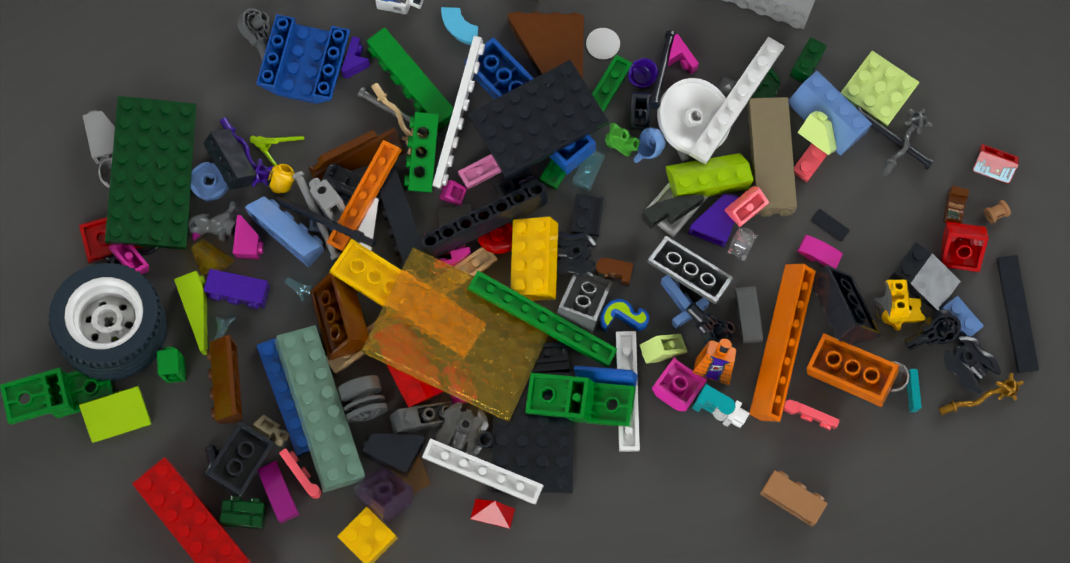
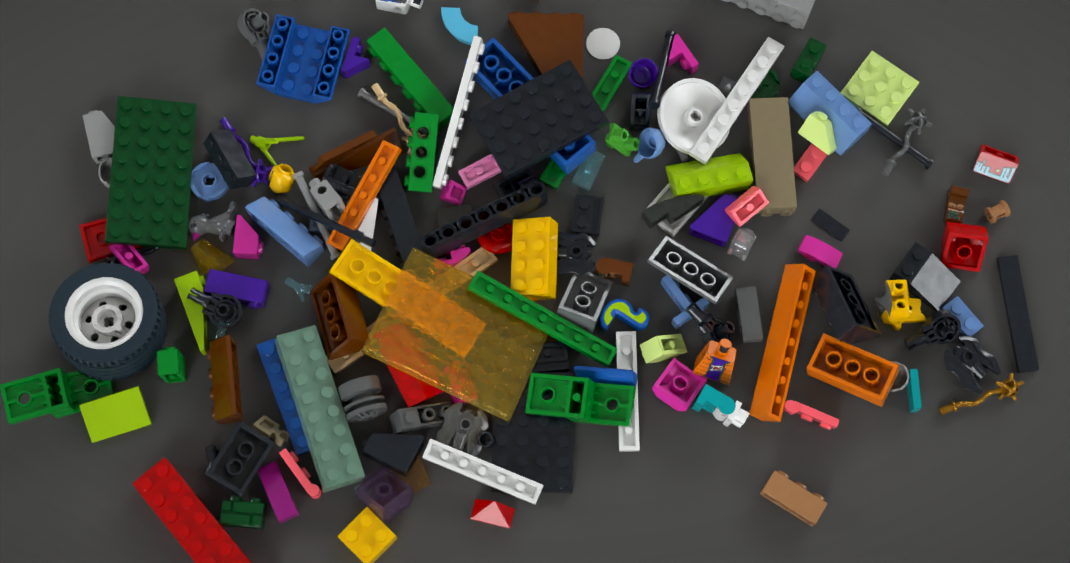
none -> black pin [187,287,244,329]

